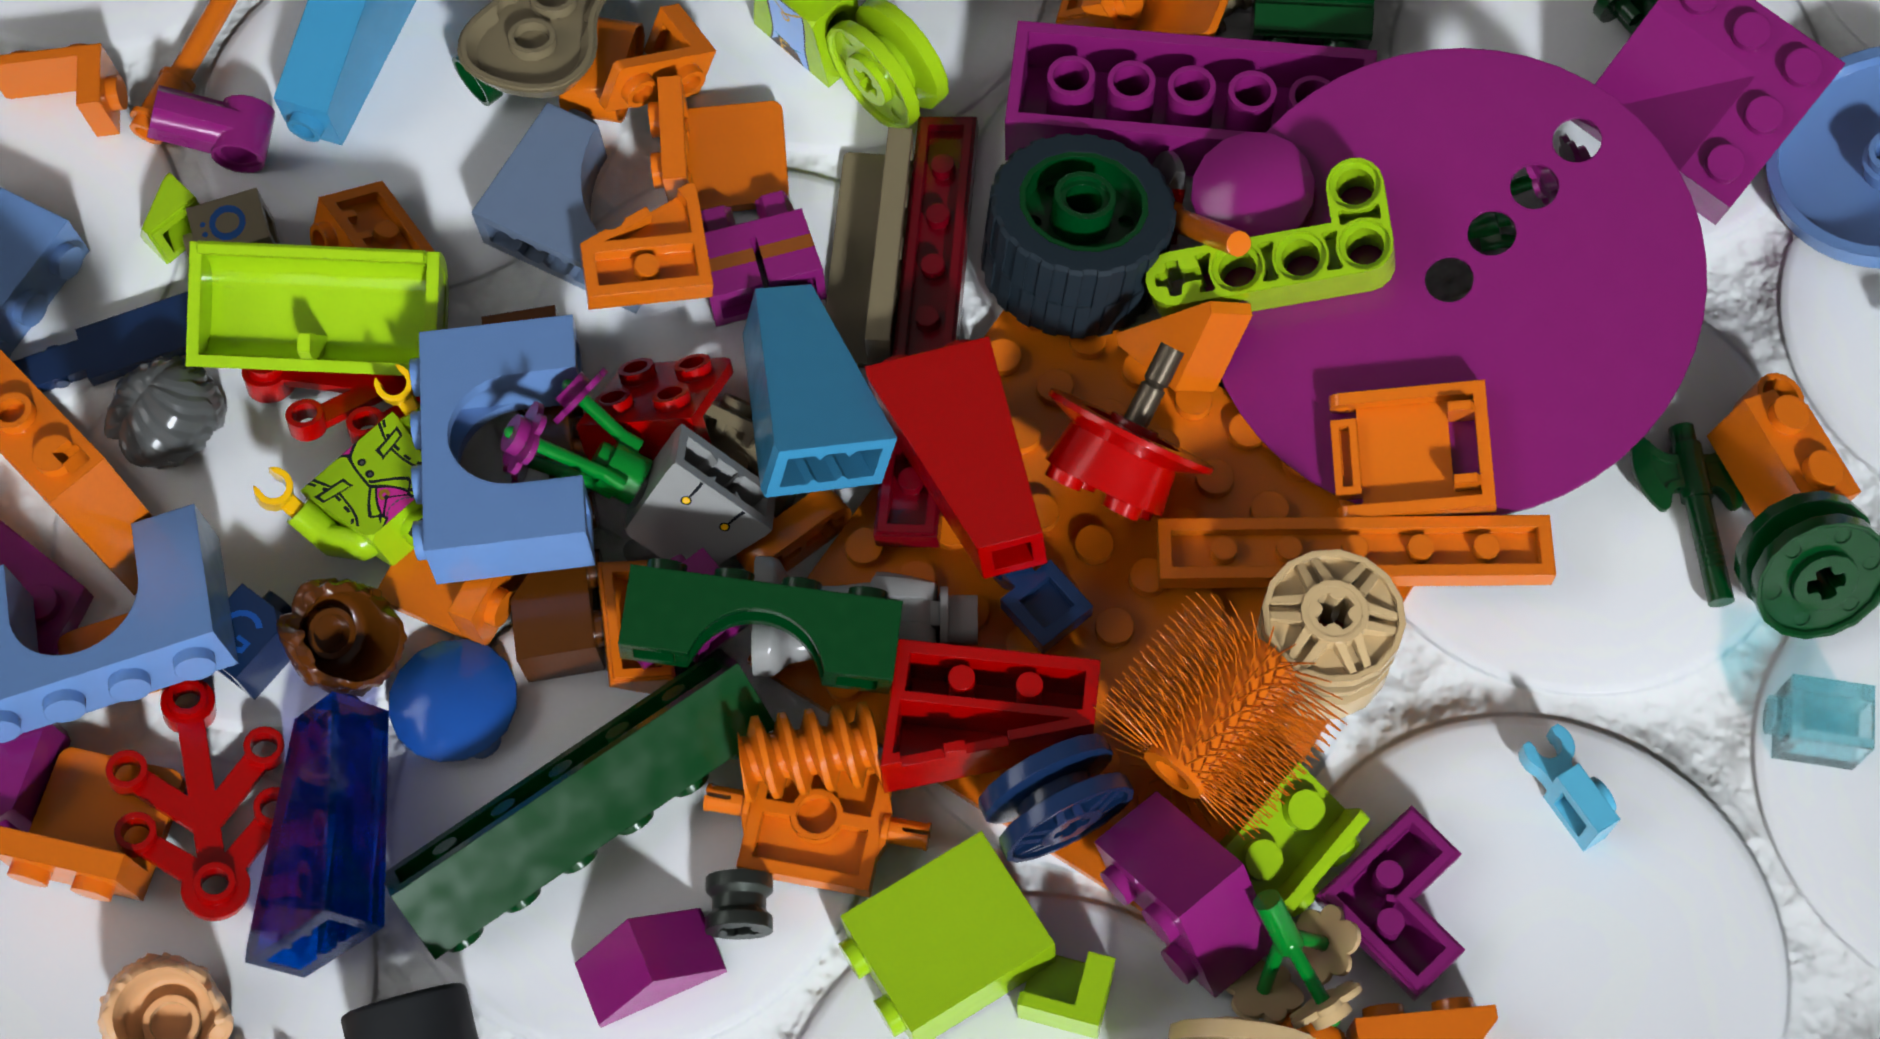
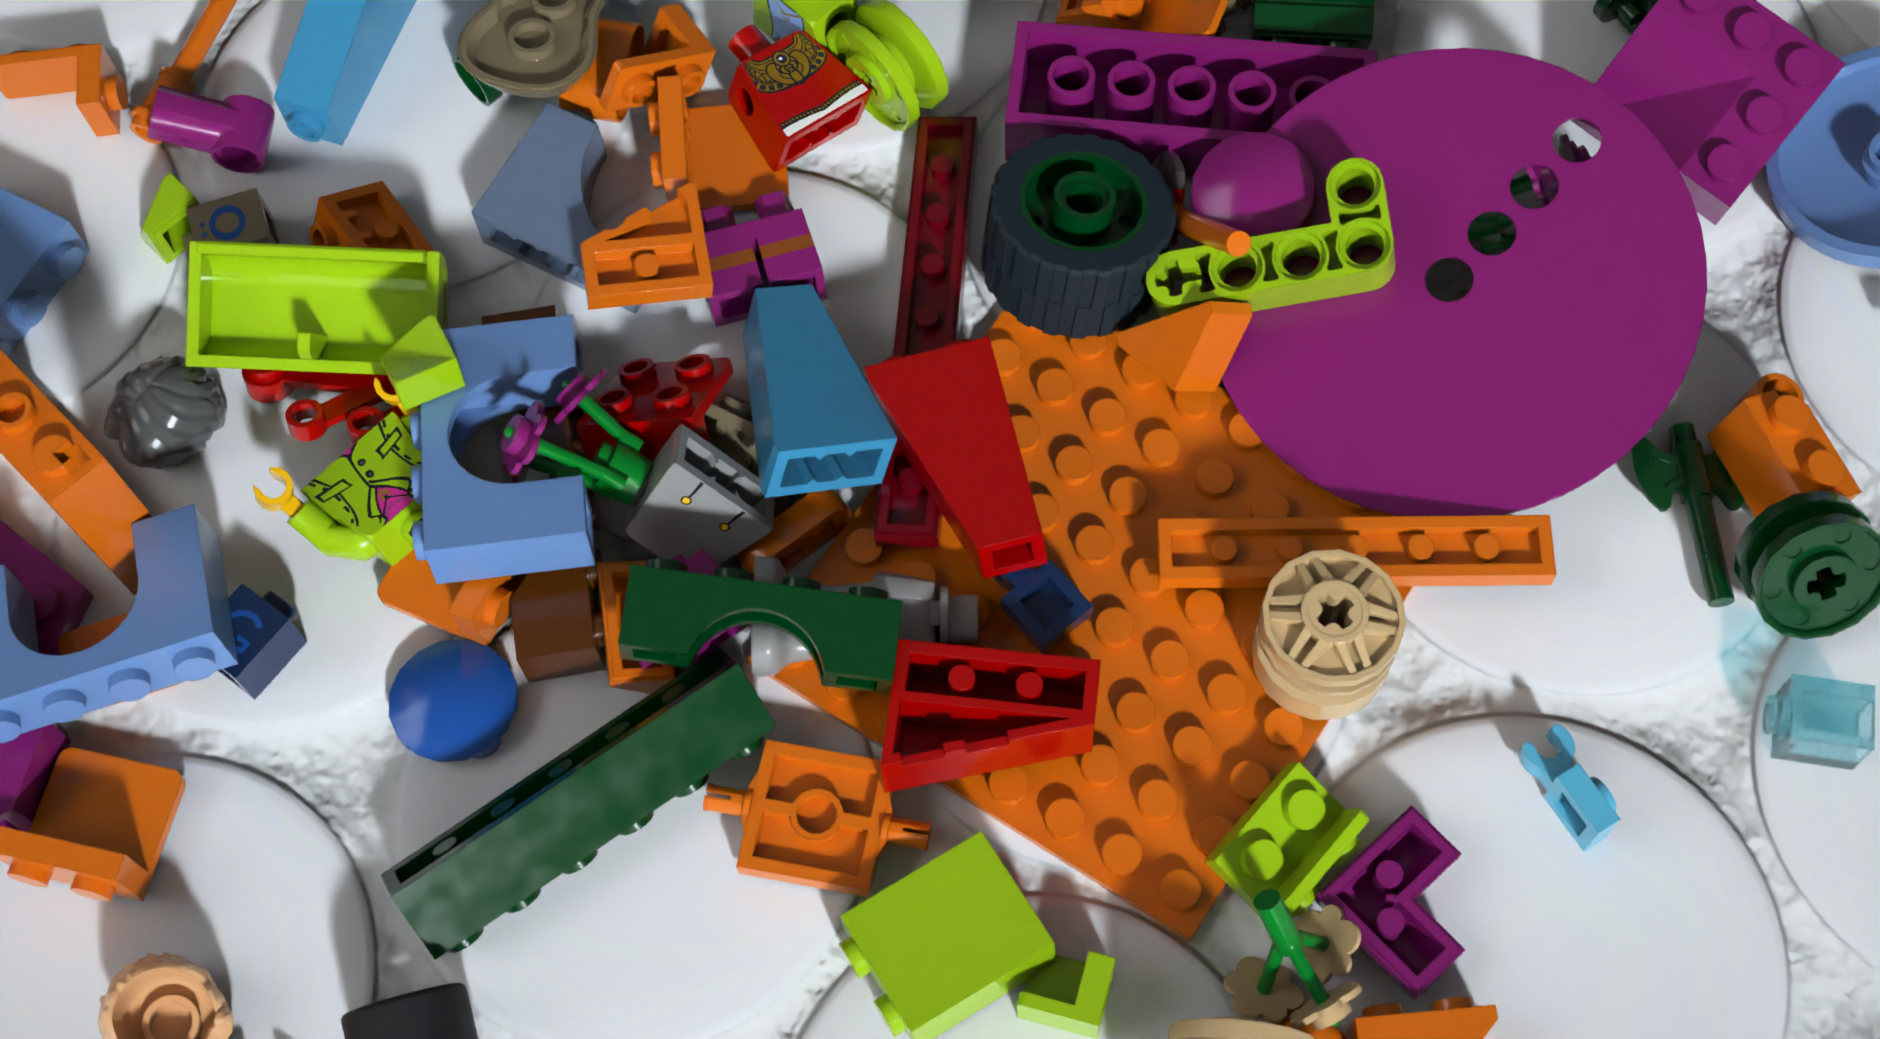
dark blue piece [12,291,188,393] -> none
red plant [105,680,295,921] -> none
clear blue slope [245,691,389,978] -> none
reddish brown hair [276,577,407,698] -> none
magenta slope [575,908,727,1028] -> none
pearl dark grey wheel [705,869,773,940] -> none
orange piece [737,701,882,803] -> none
dark tan panel [825,127,914,368] -> none
dark blue wheel [978,733,1134,863] -> none
red piece [1045,342,1214,522] -> none
orange piece [1094,592,1348,840] -> none
magenta brick [1094,791,1272,998] -> none
orange container [1328,379,1497,517] -> none
none -> lime slope [380,314,466,411]
none -> red torso [728,24,872,173]

